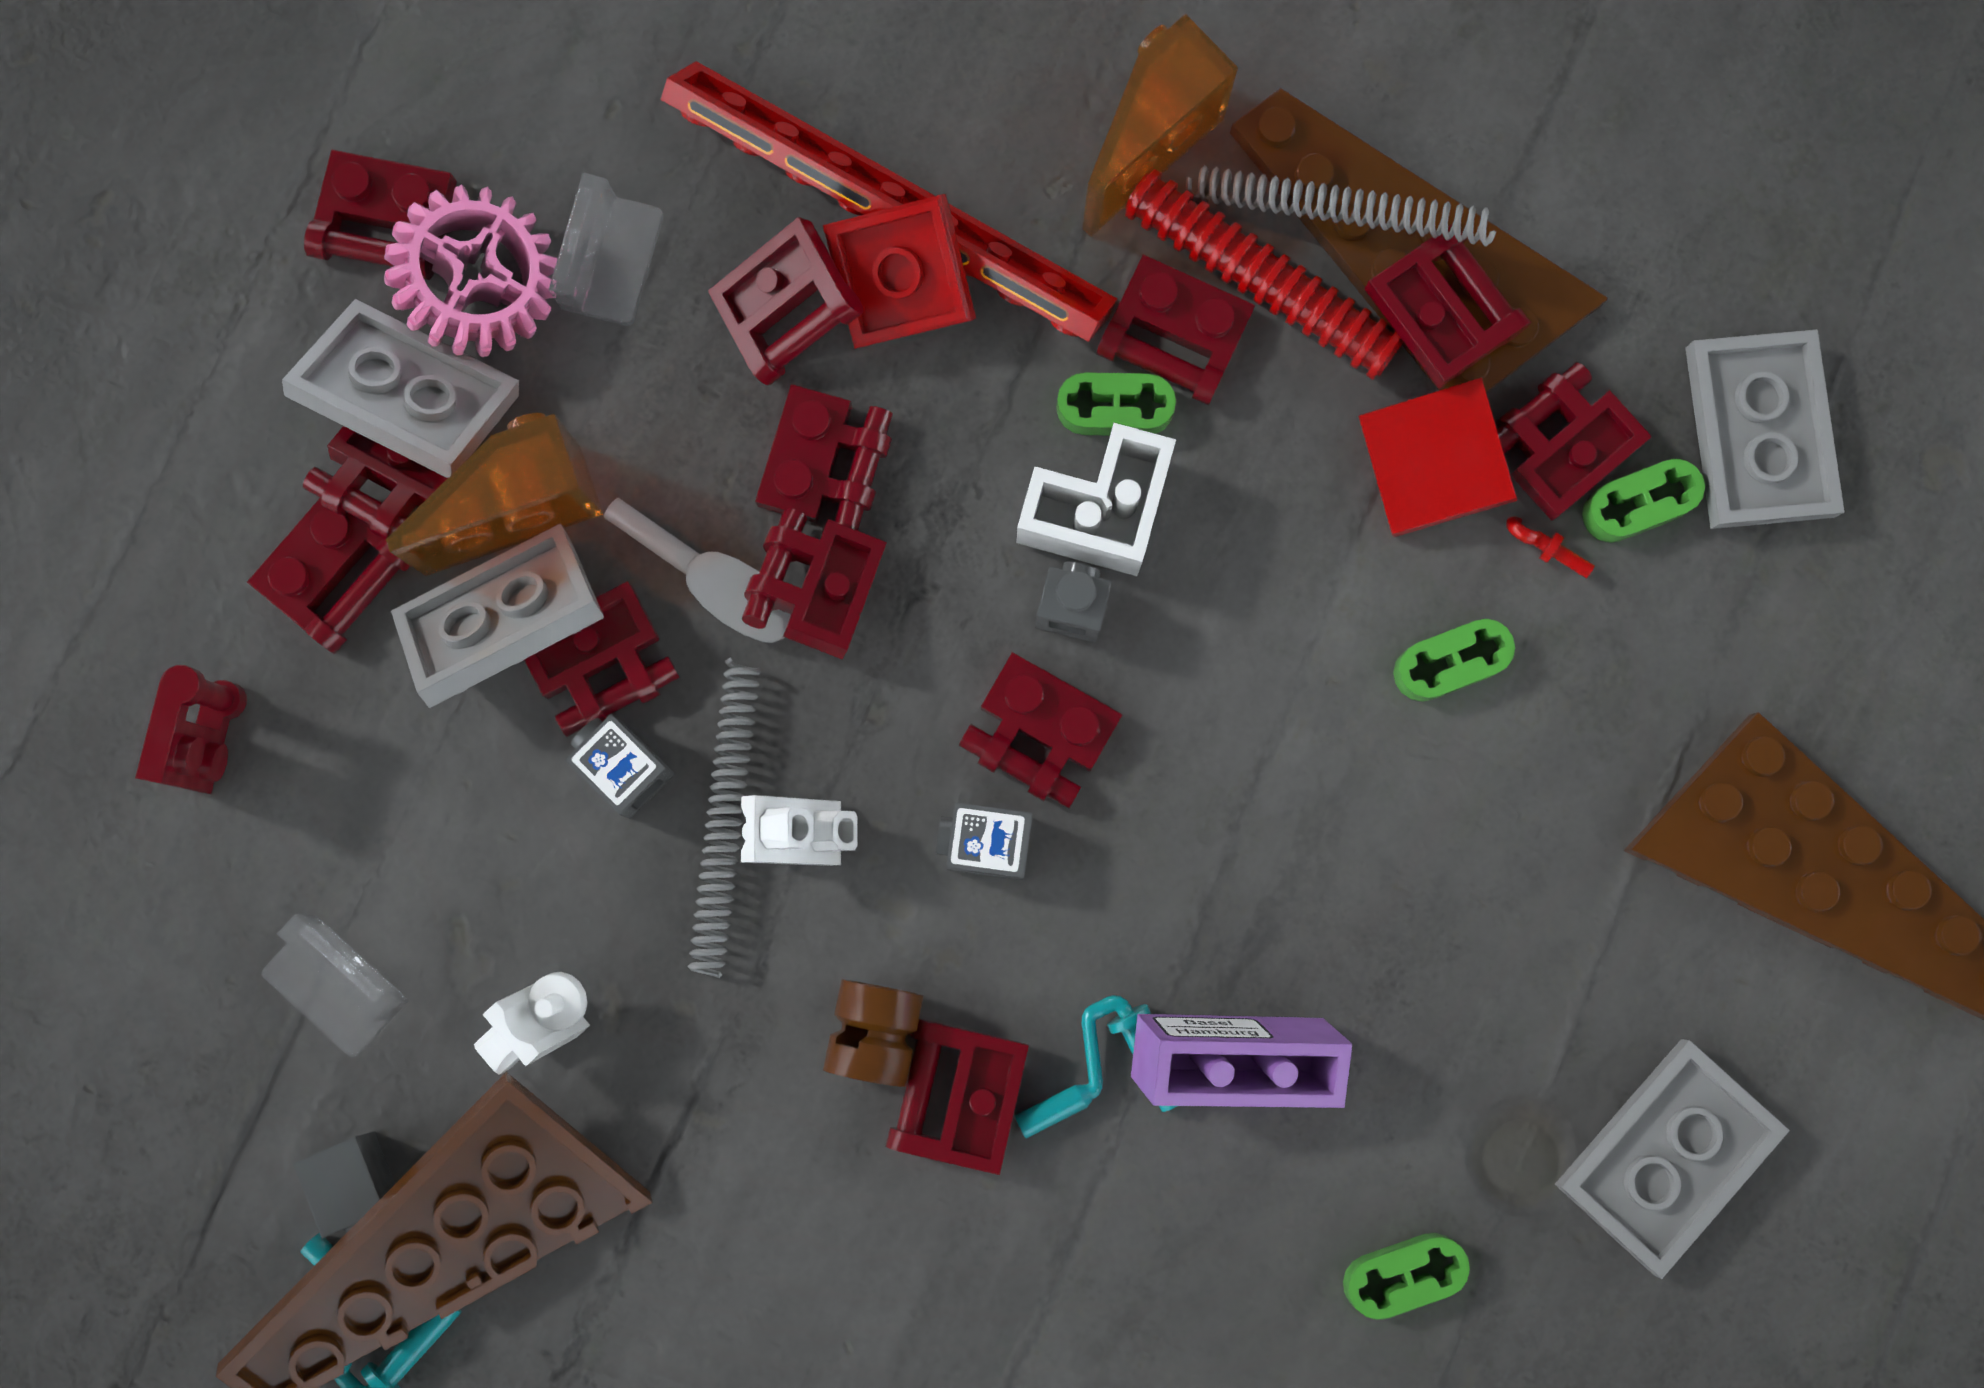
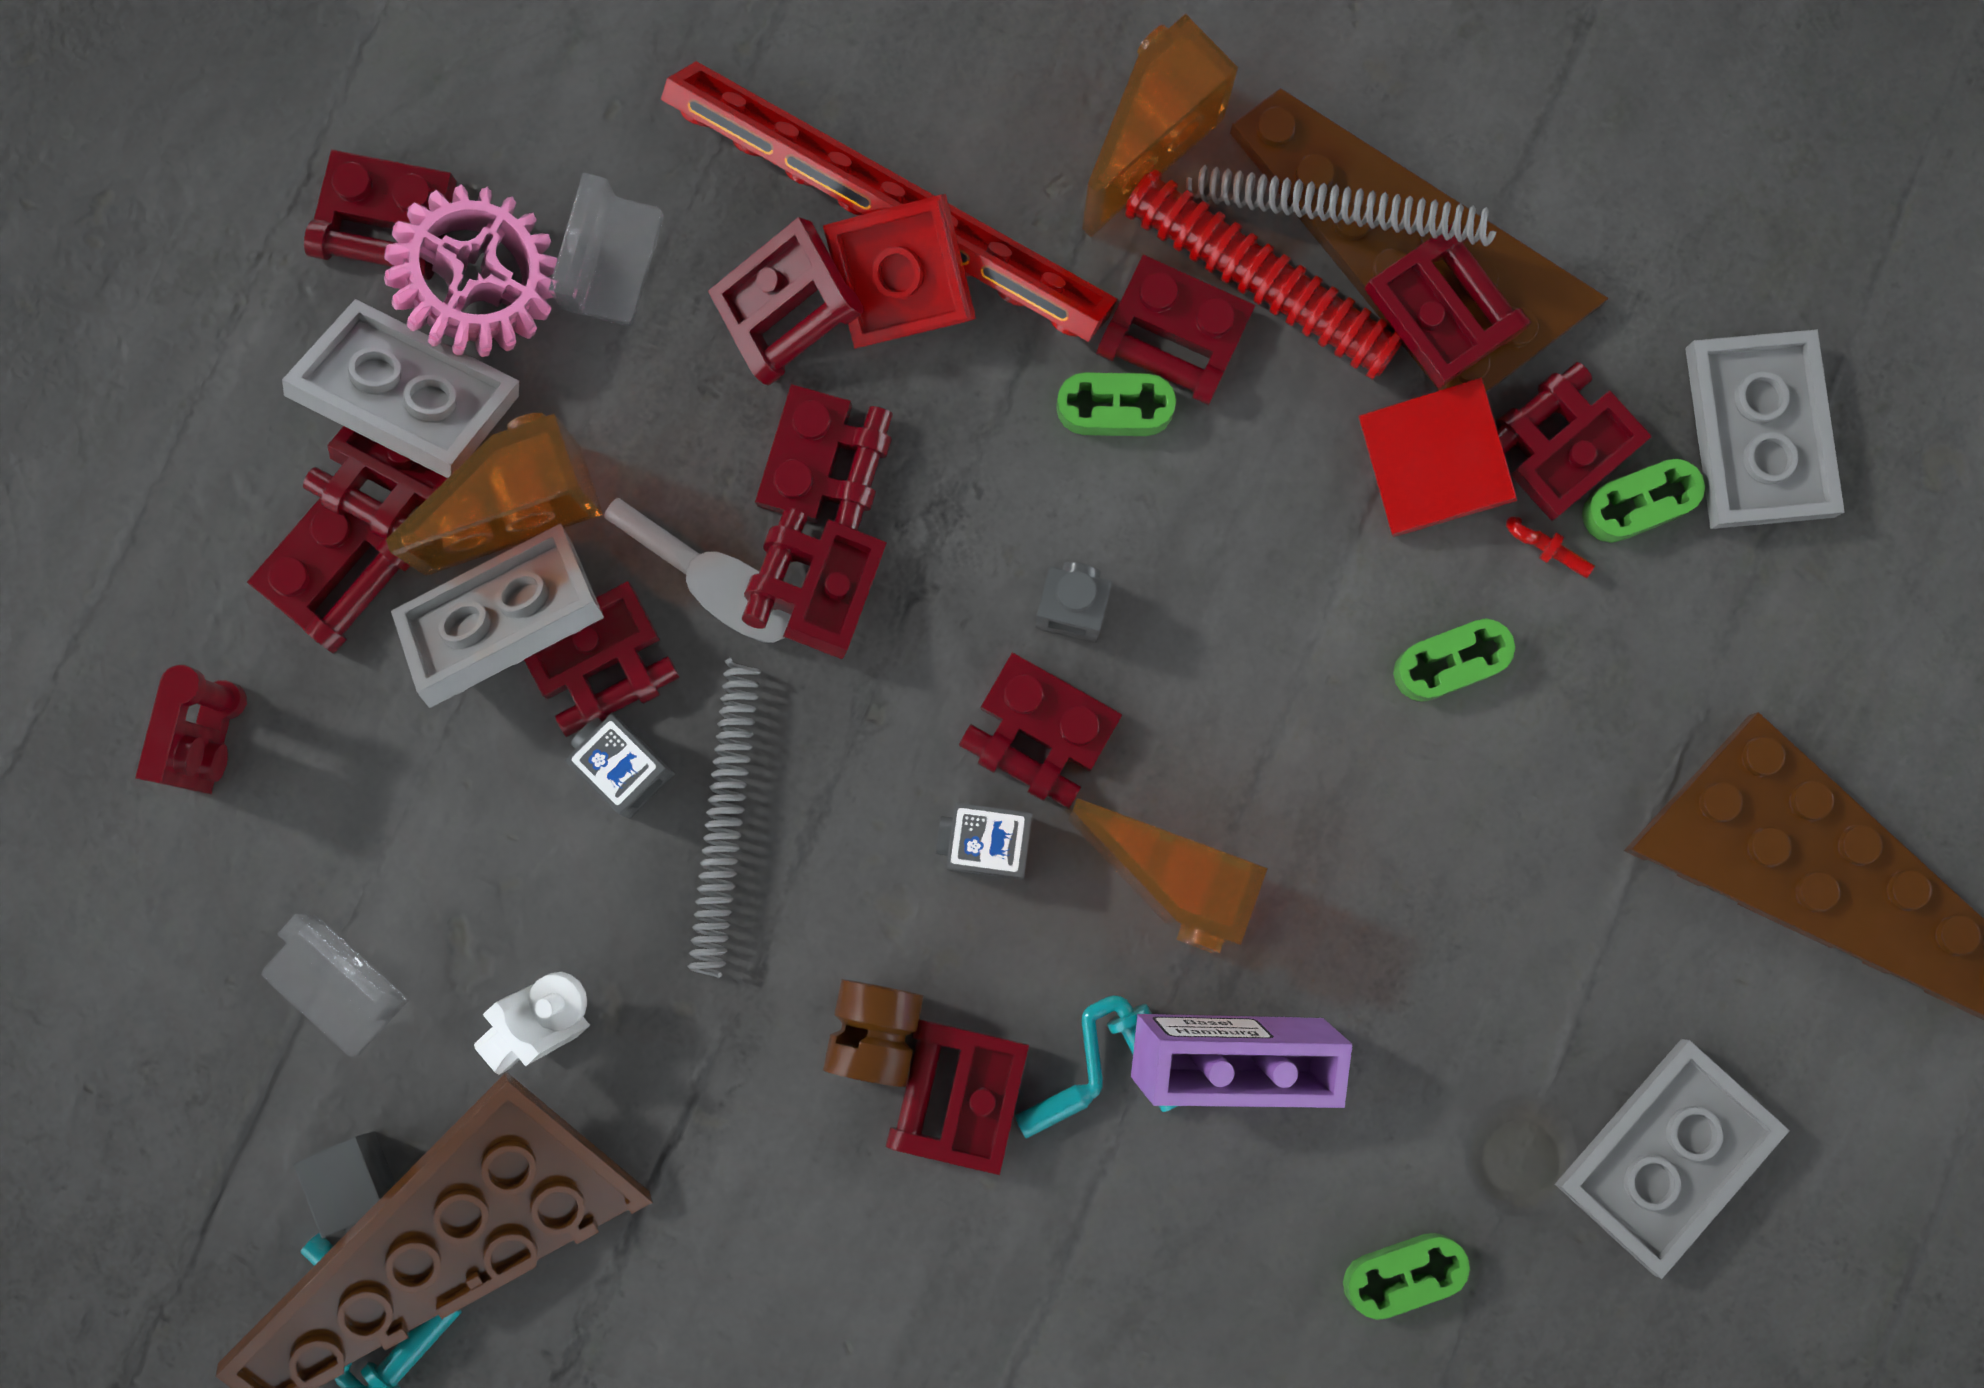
white hips [741,795,857,866] -> none
white brick [1016,423,1176,576] -> none
none -> clear orange slope [1068,798,1268,953]

